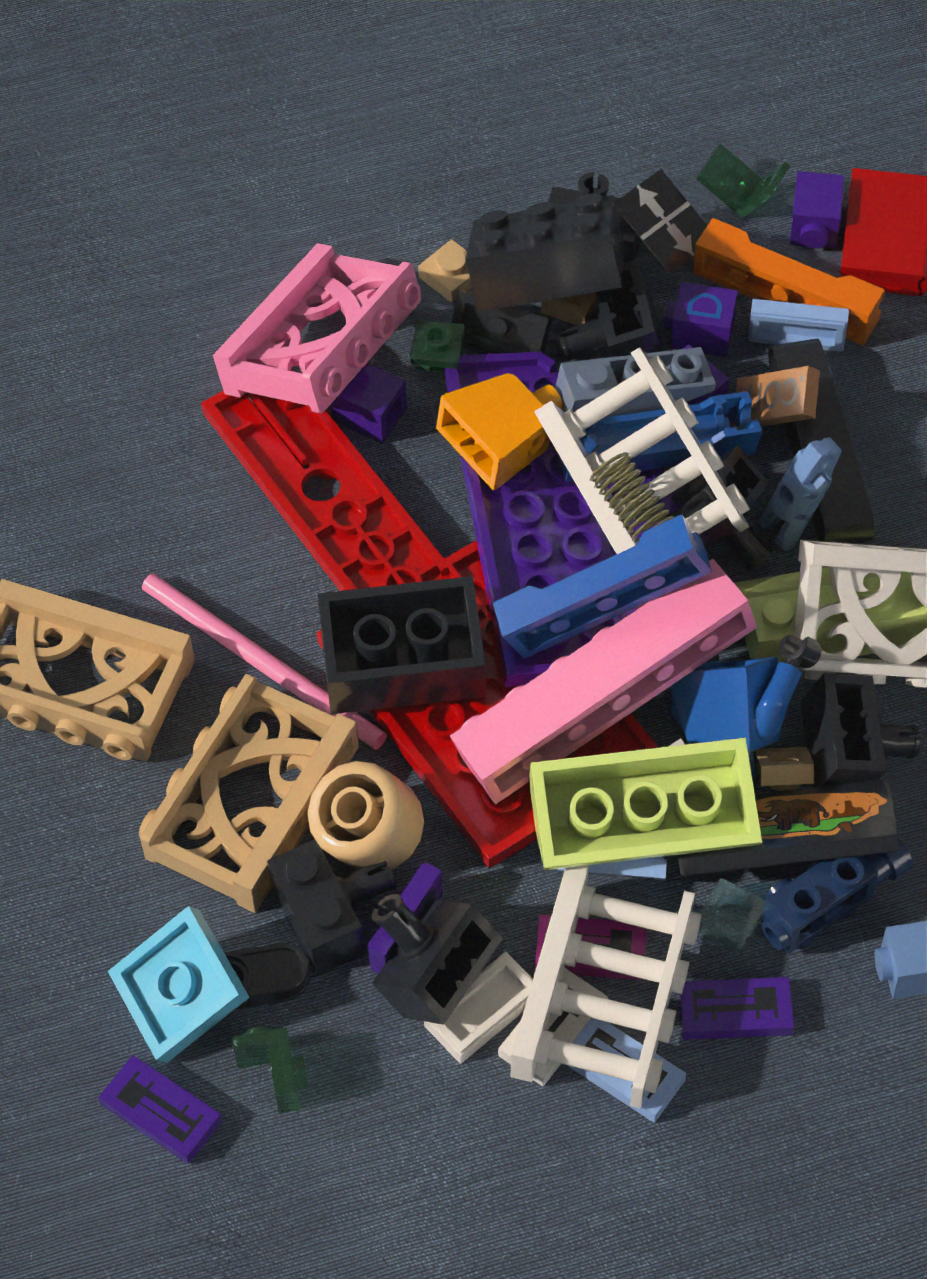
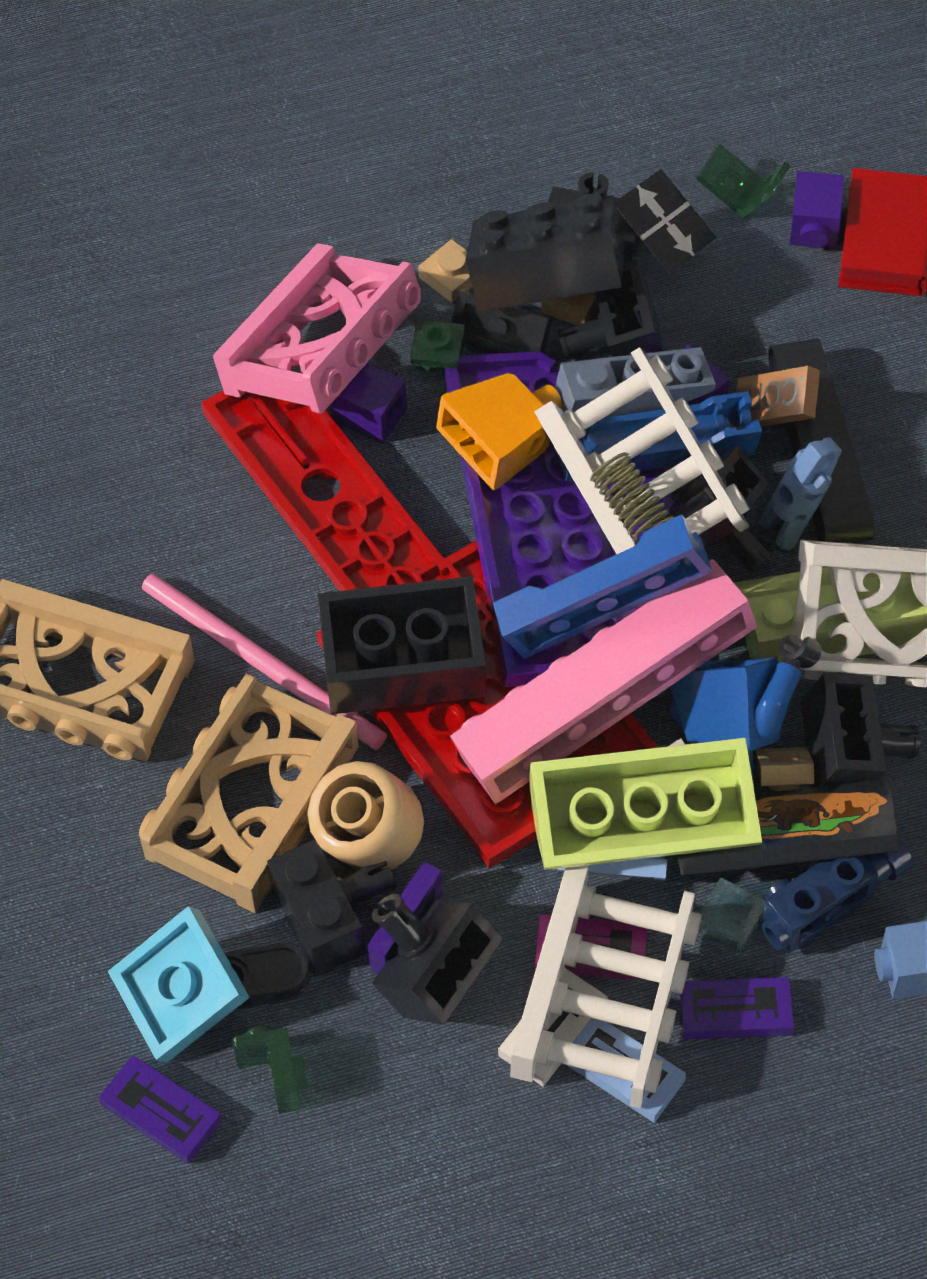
white tile [424,951,533,1064] -> none
dark purple brick [664,282,738,357] -> none
orange piece [693,218,885,346] -> none
light blue tile [748,299,849,352] -> none

